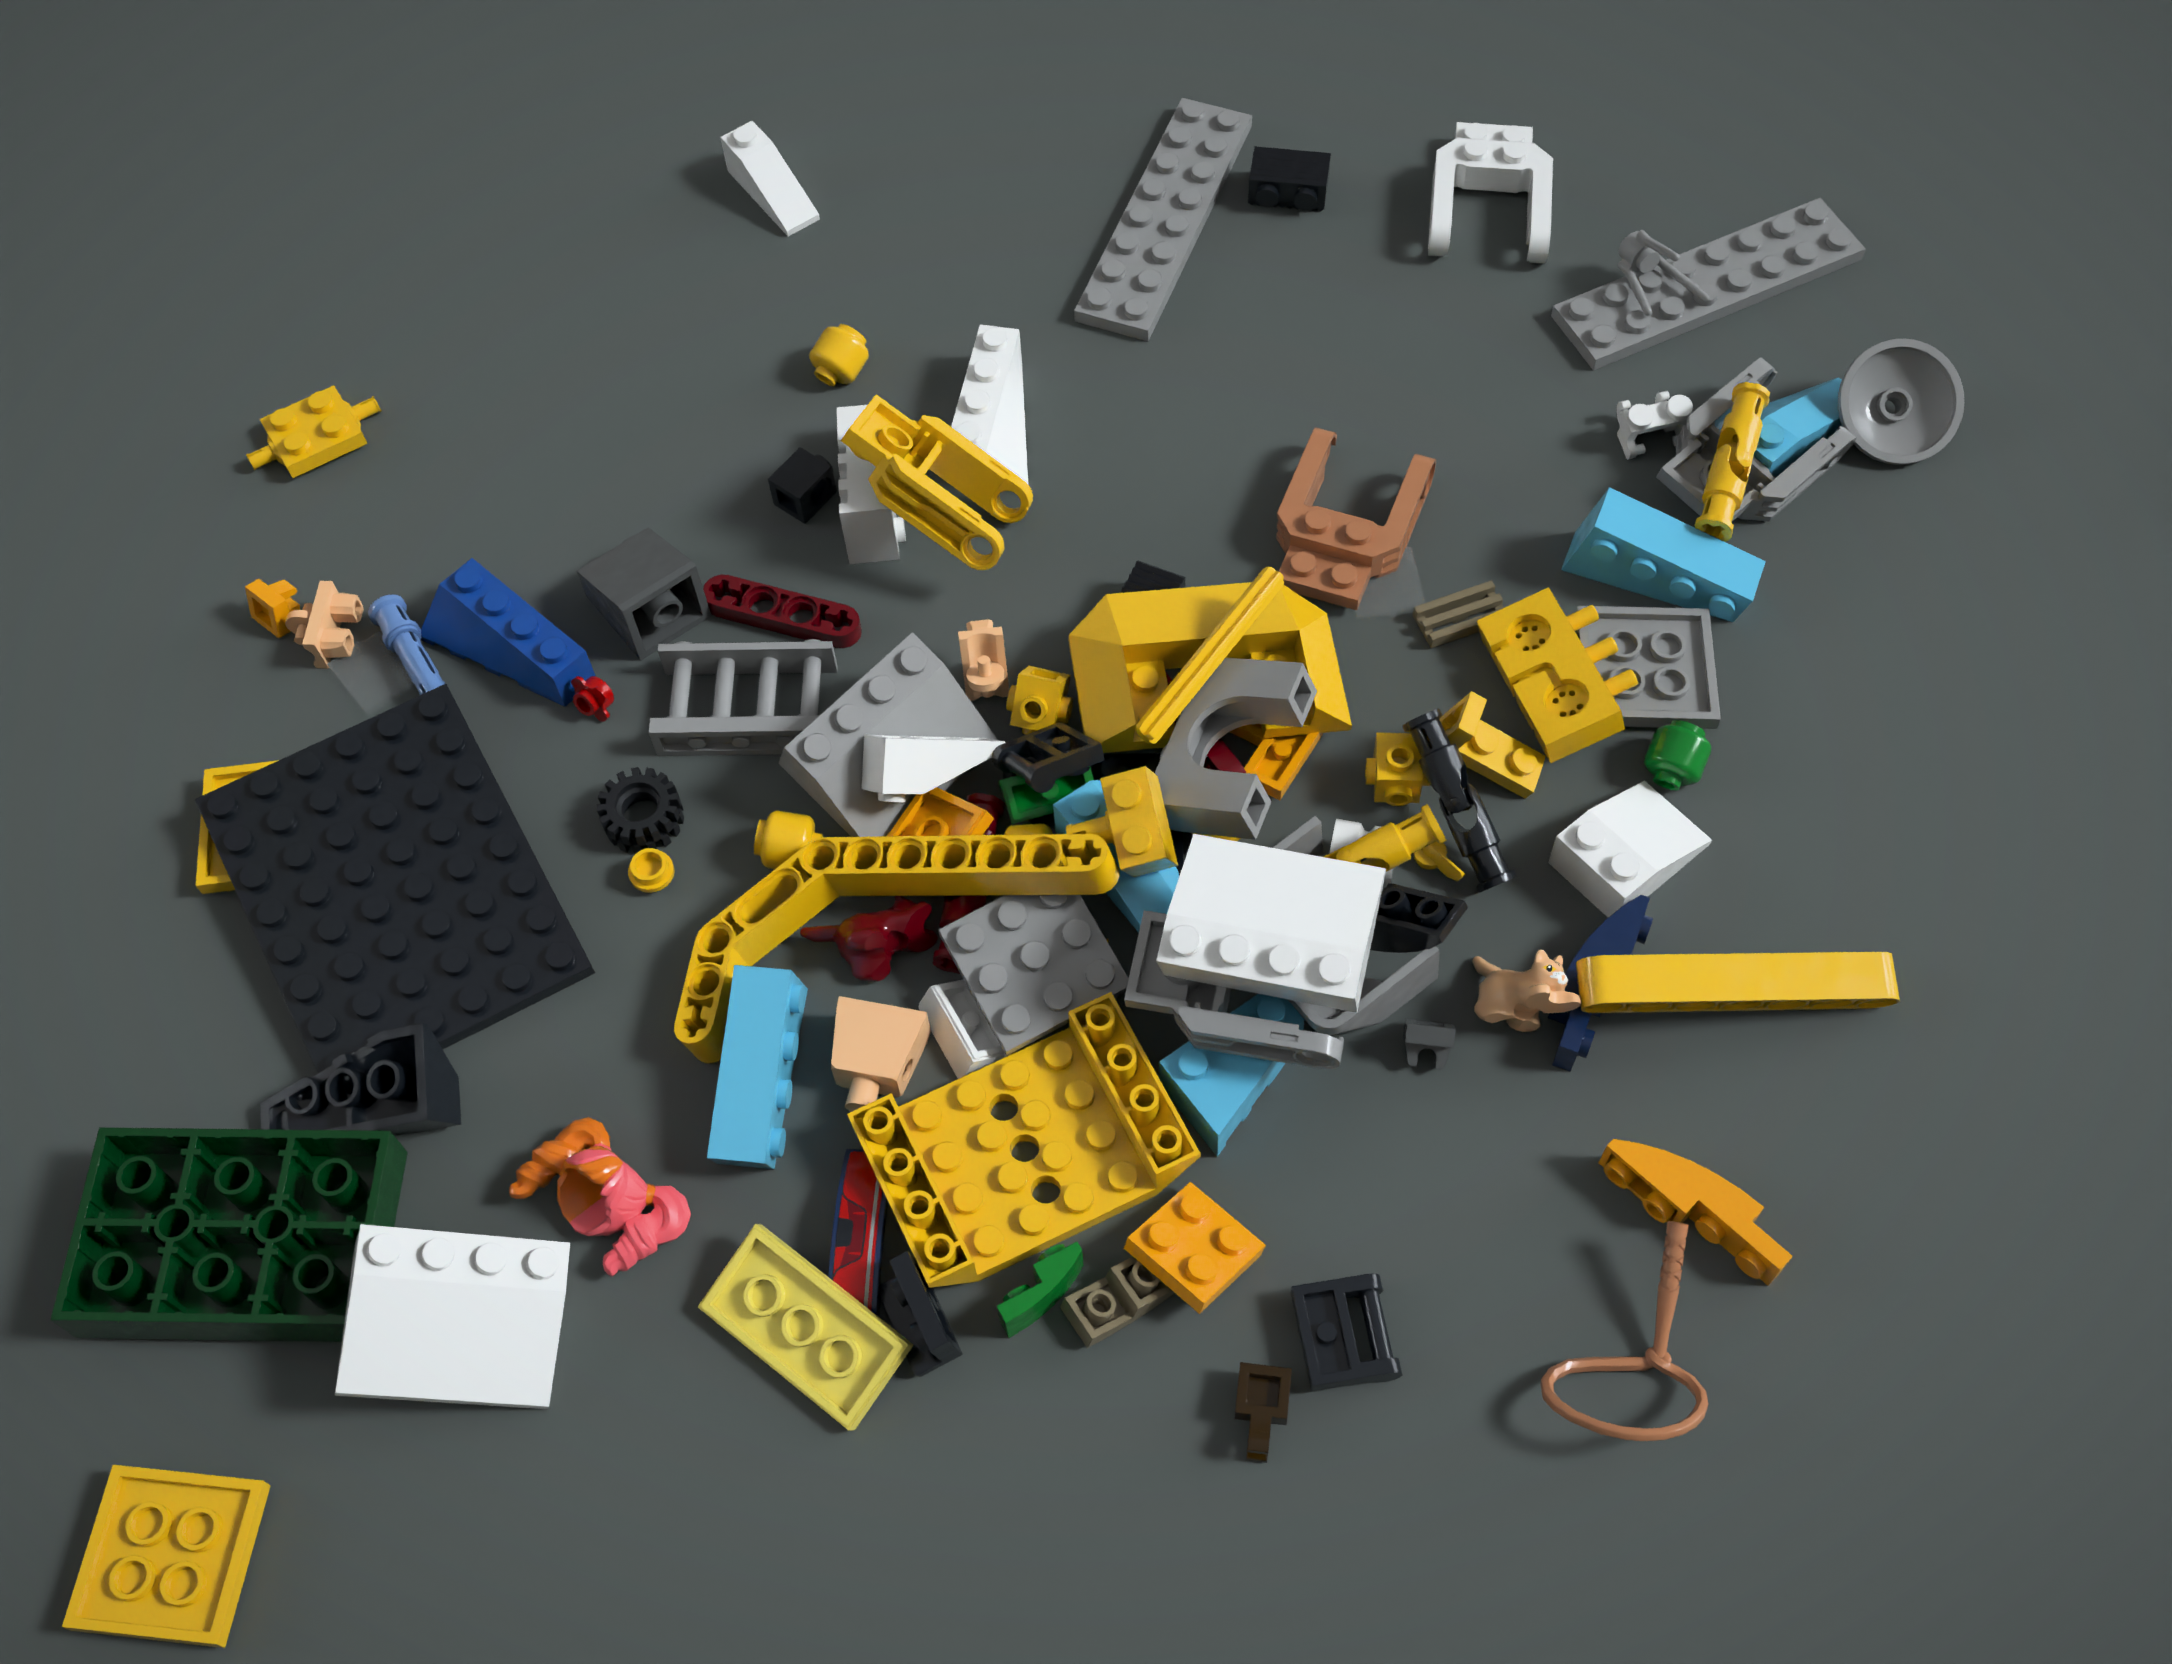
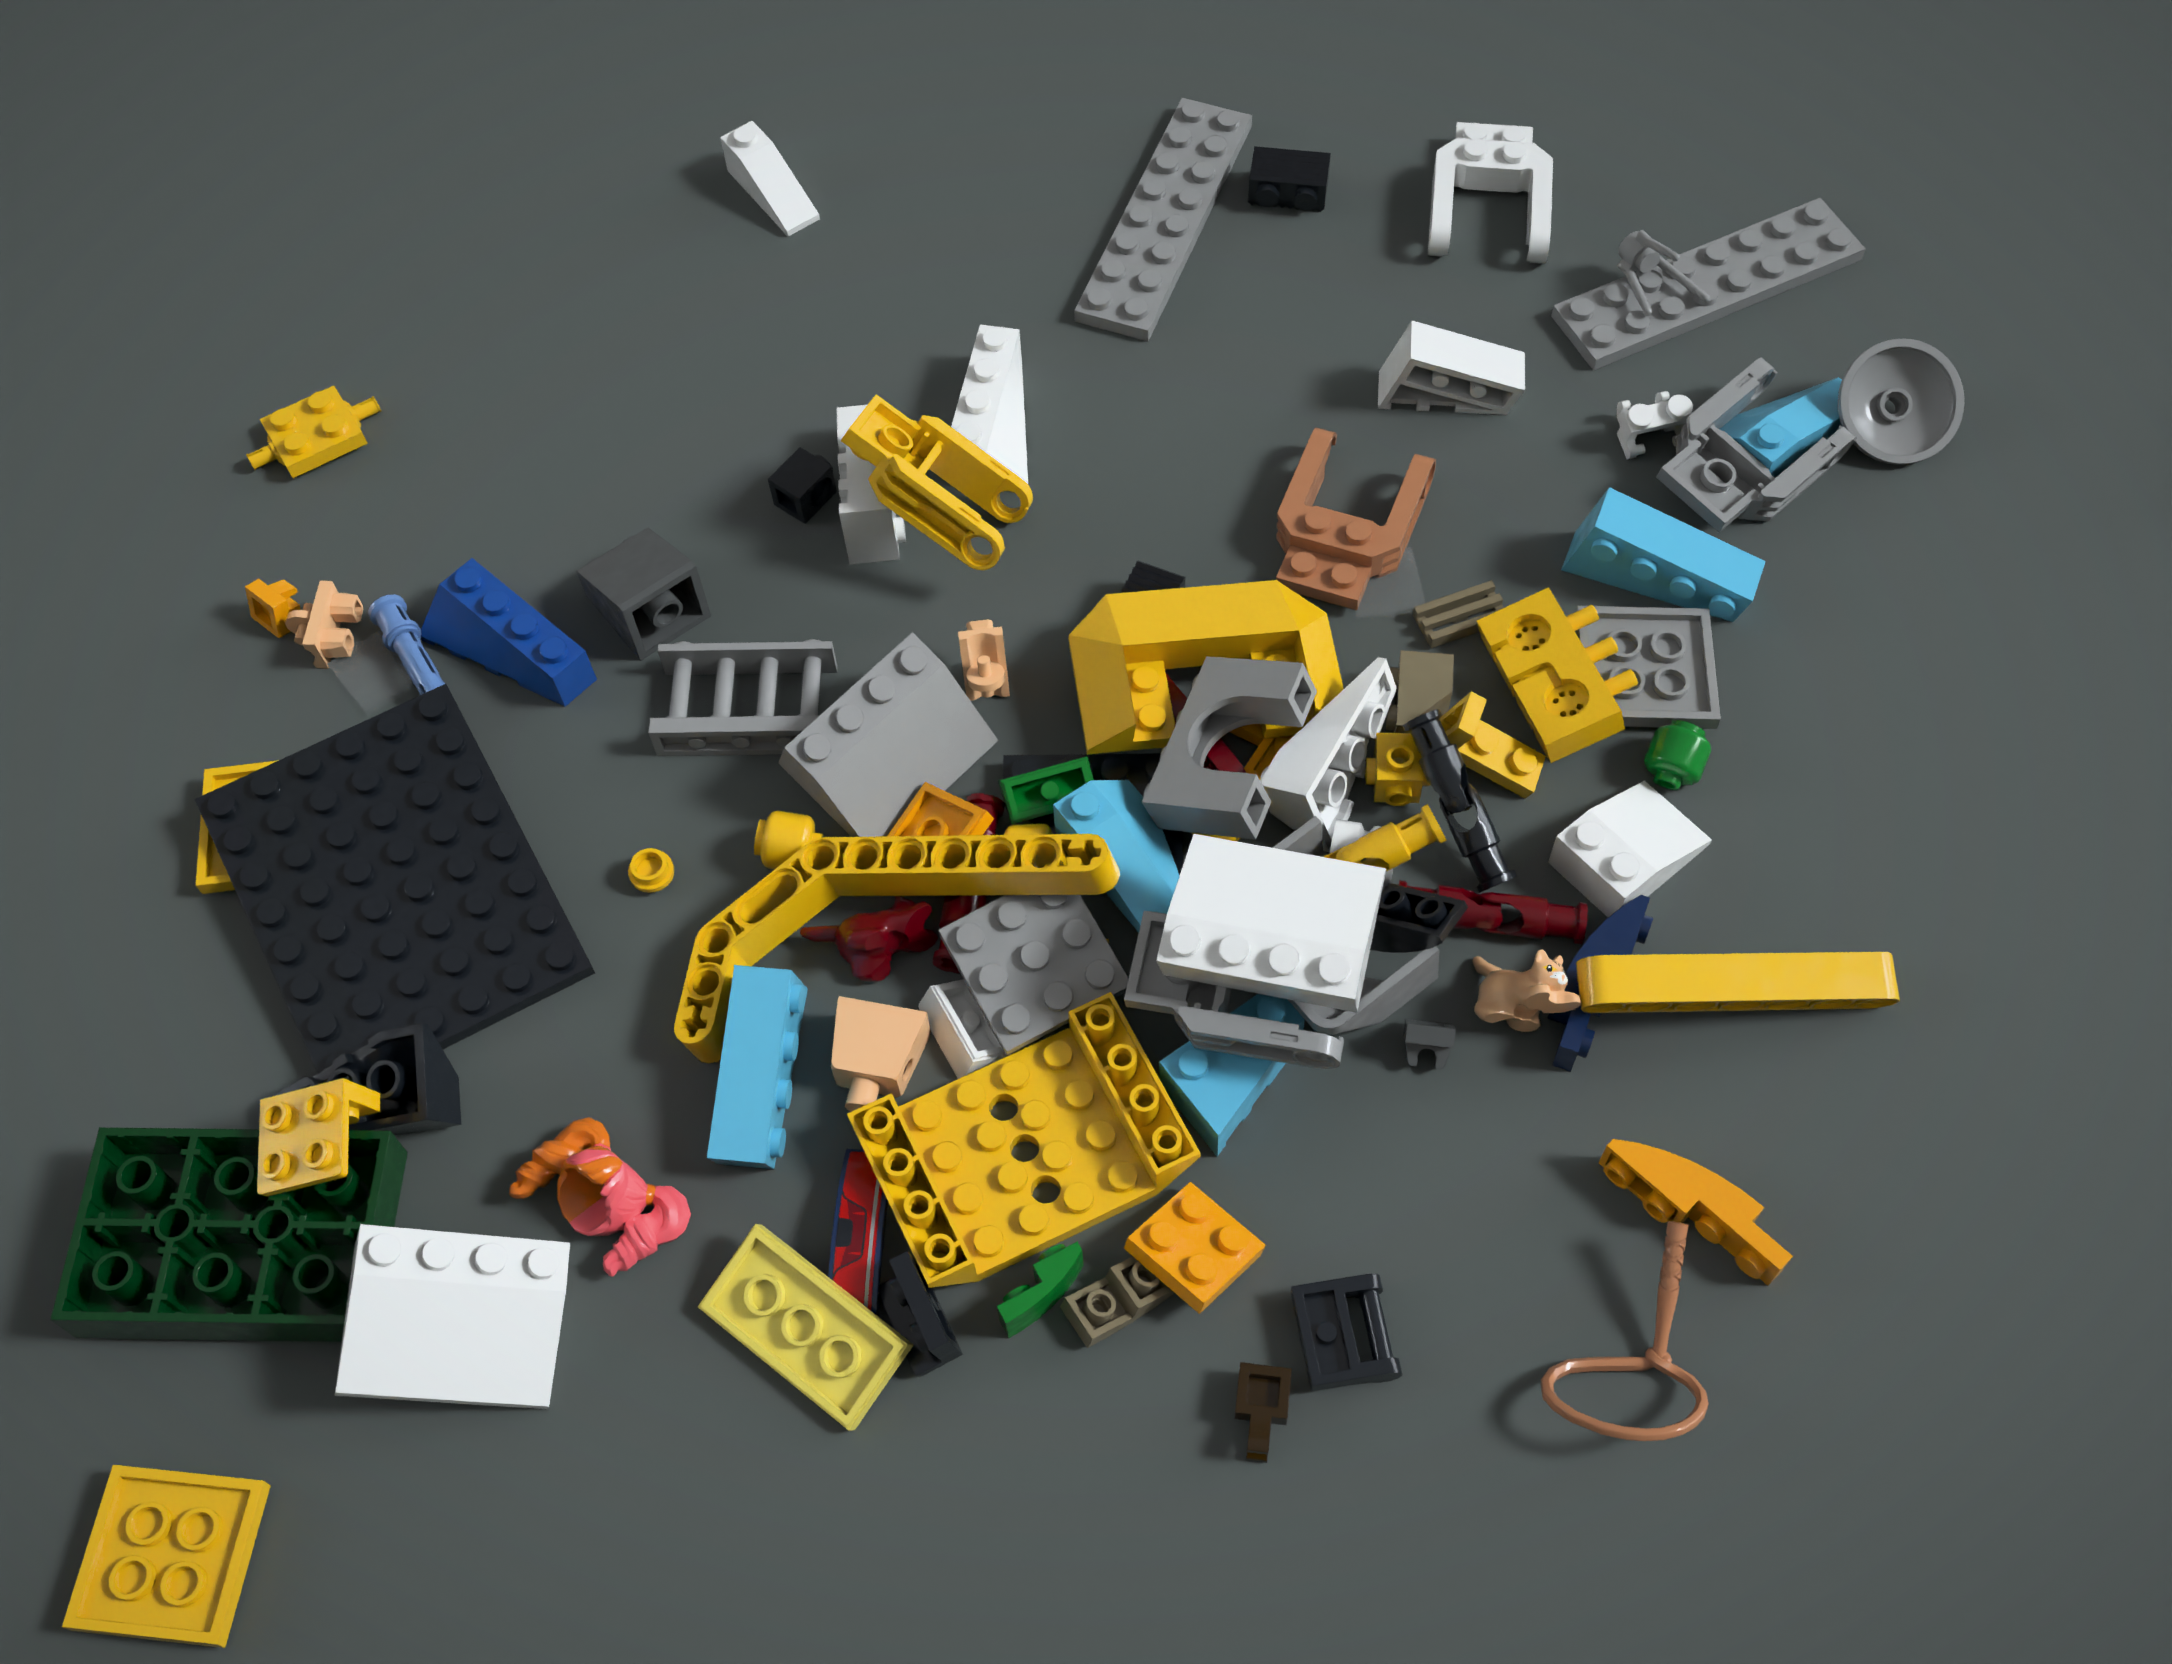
red plate [571,676,614,722] -> none
black tyre [596,767,684,854] -> none
dark red beam [703,574,862,648] -> none
yellow head [809,324,869,386] -> none
white slope [861,735,1005,802] -> none
black plate [992,722,1105,793] -> none
yellow brick [1006,666,1073,735] -> none
yellow brick [1066,766,1178,877] -> none
yellow axle [1136,566,1284,744] -> none
yellow piece [1413,841,1465,881] -> none
yellow piece [1695,382,1770,542] -> none
none -> yellow bracket [257,1078,380,1196]
none -> white wedge [1260,657,1397,852]
none -> white wedge [1378,321,1525,415]
none -> dark tan slope [1385,650,1454,733]
none -> dark red piece [1398,880,1588,945]

